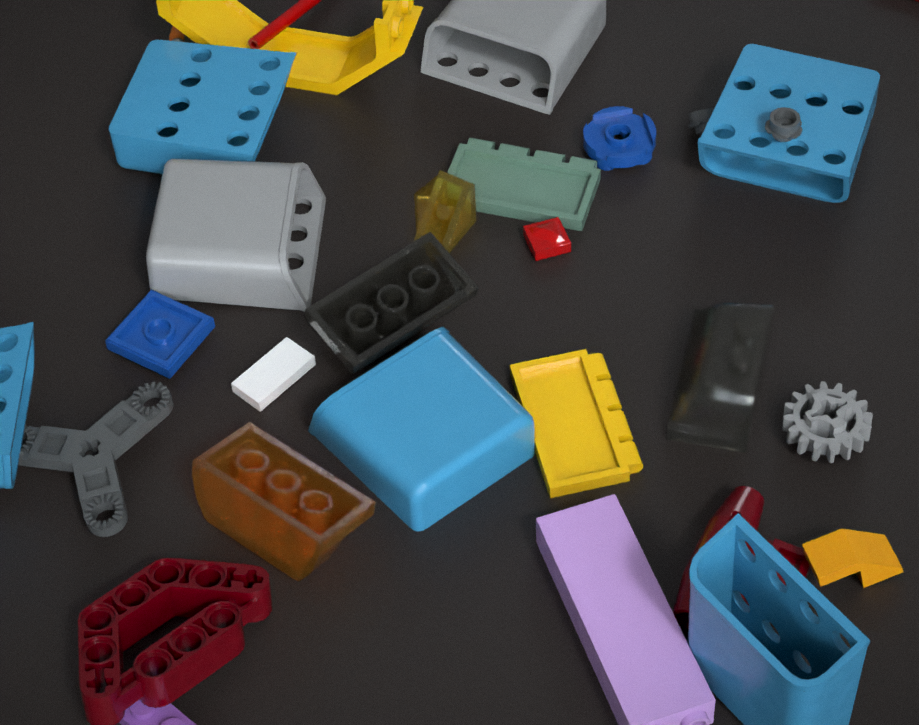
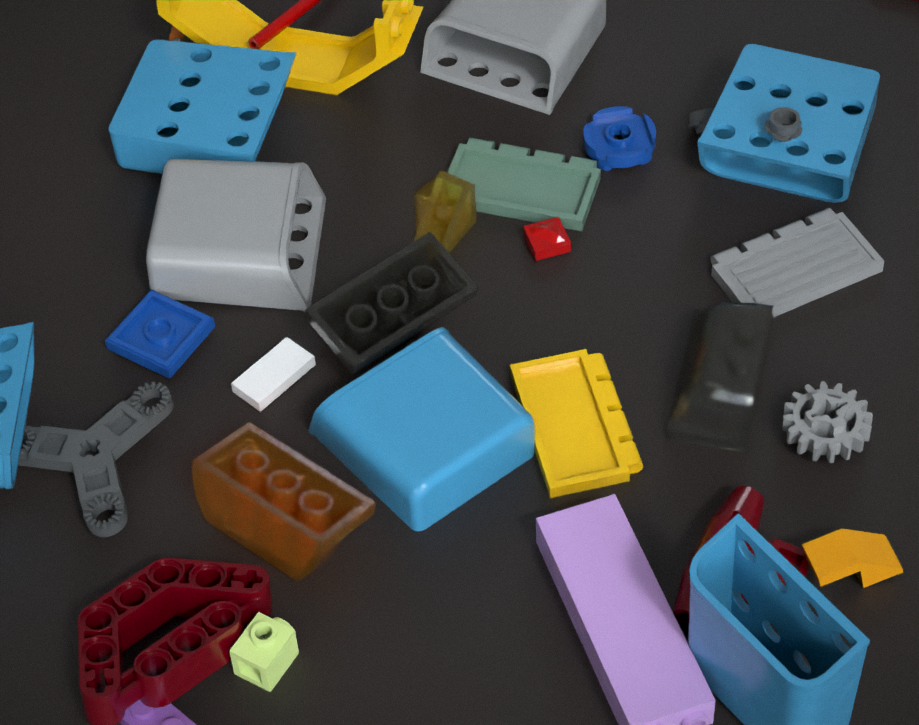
none -> yellowish green brick [229,612,299,692]
none -> light grey hinge [710,208,884,327]

